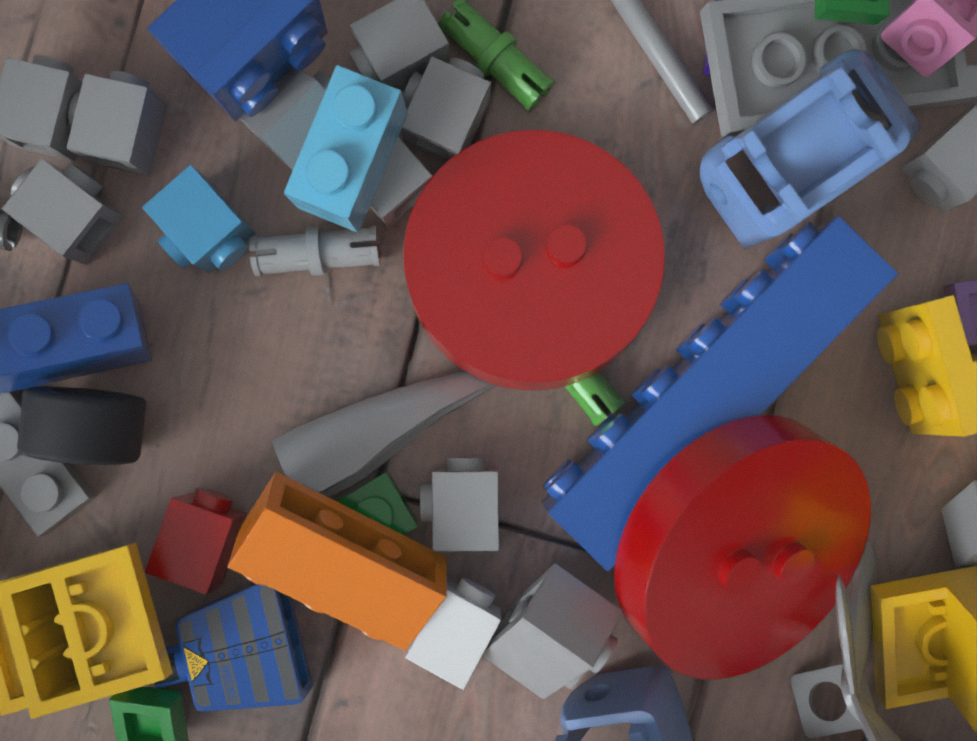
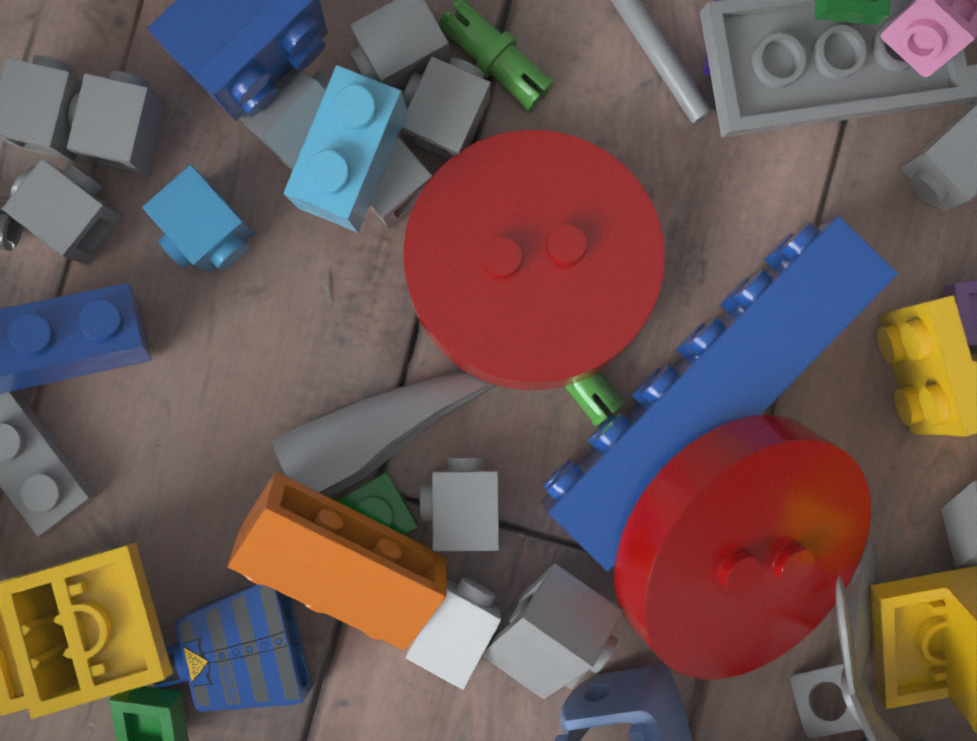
black tyre [17,386,146,465] -> none
red brick [145,487,247,595] -> none
light grey pin [249,226,381,277] -> none
medium blue piece [700,49,922,249] -> none

